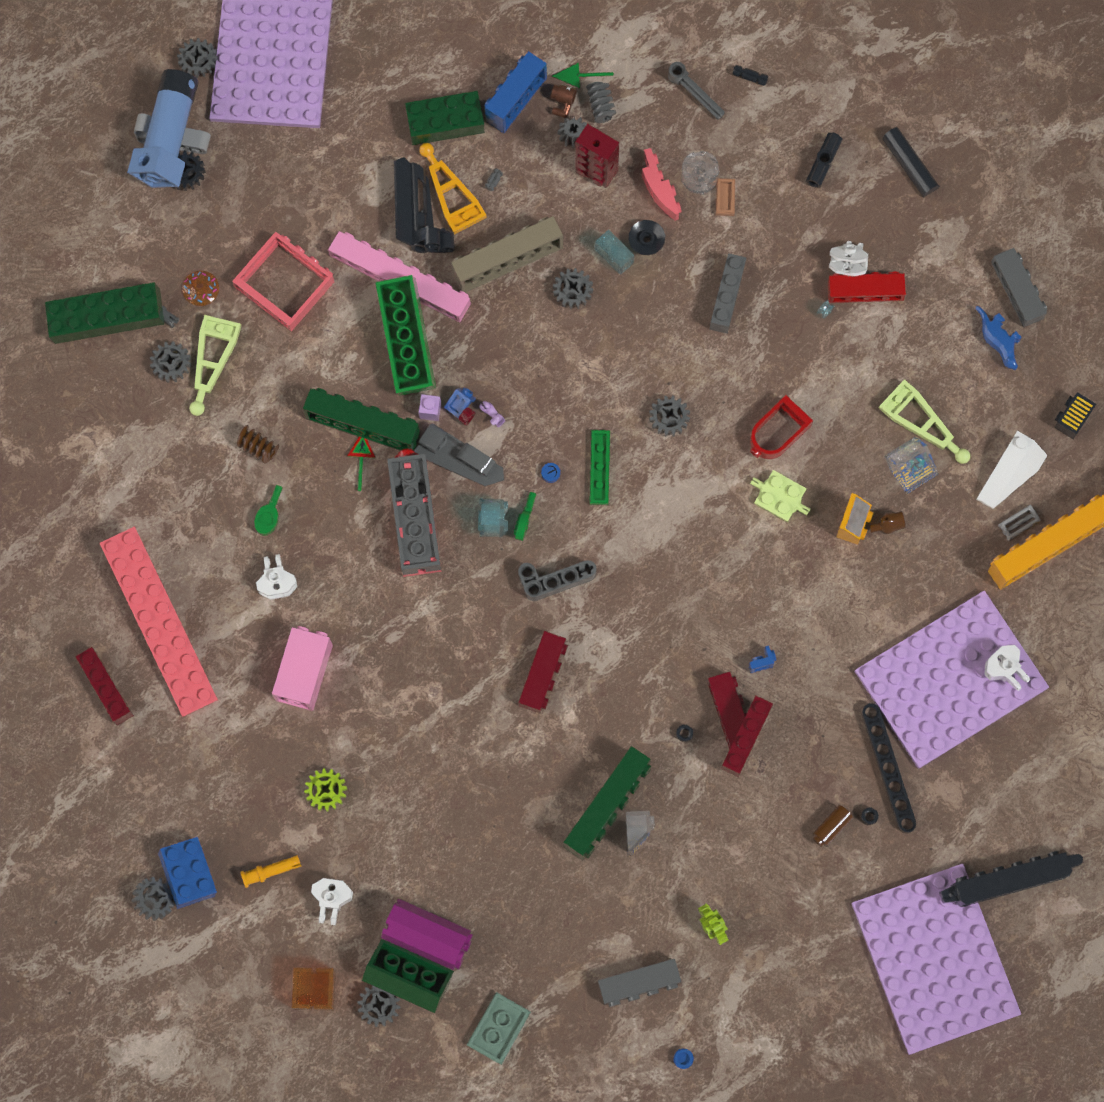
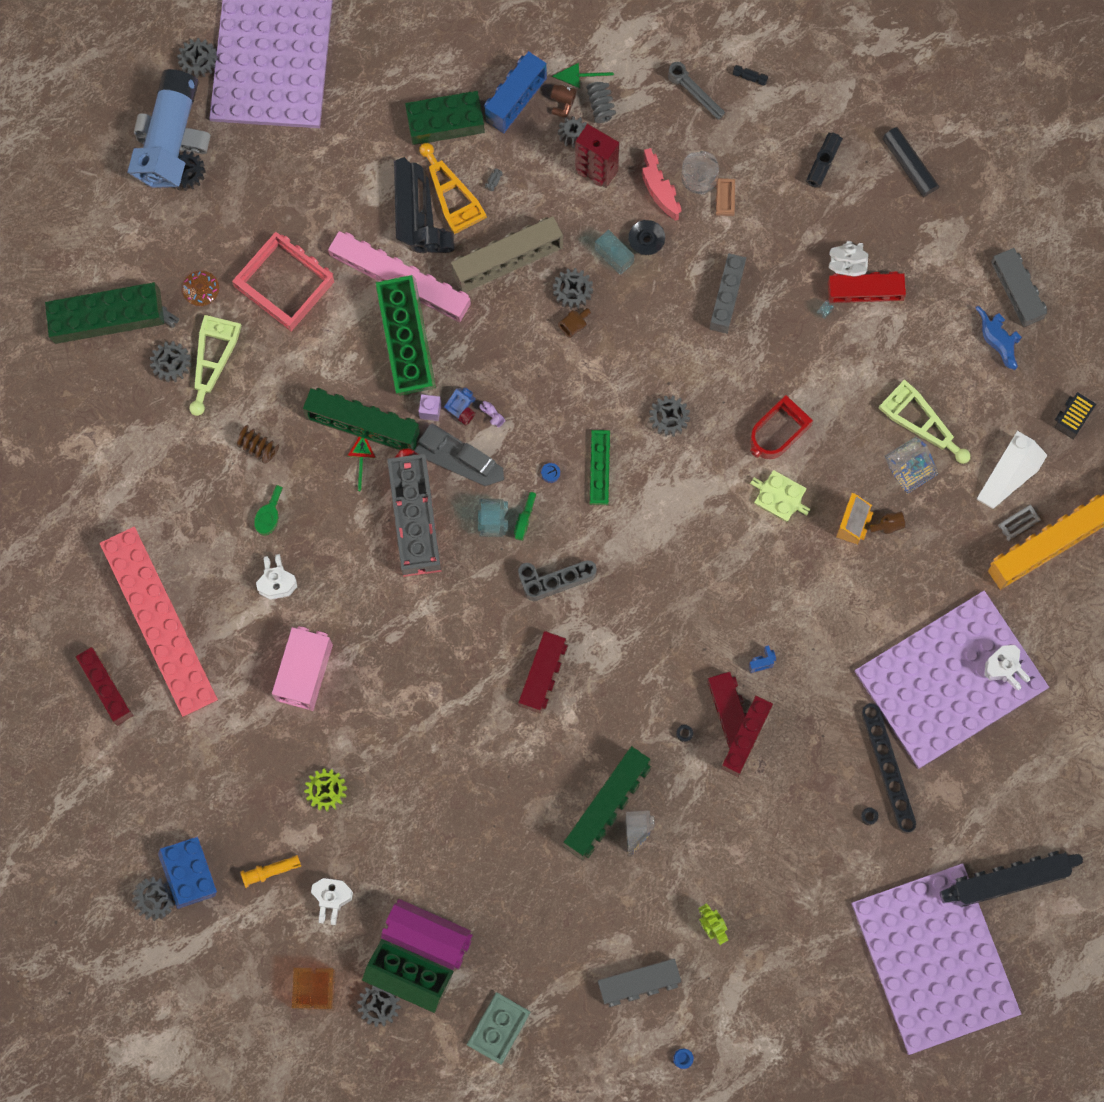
reddish brown brick [813,805,854,847] -> none
none -> reddish brown piece [558,308,591,338]

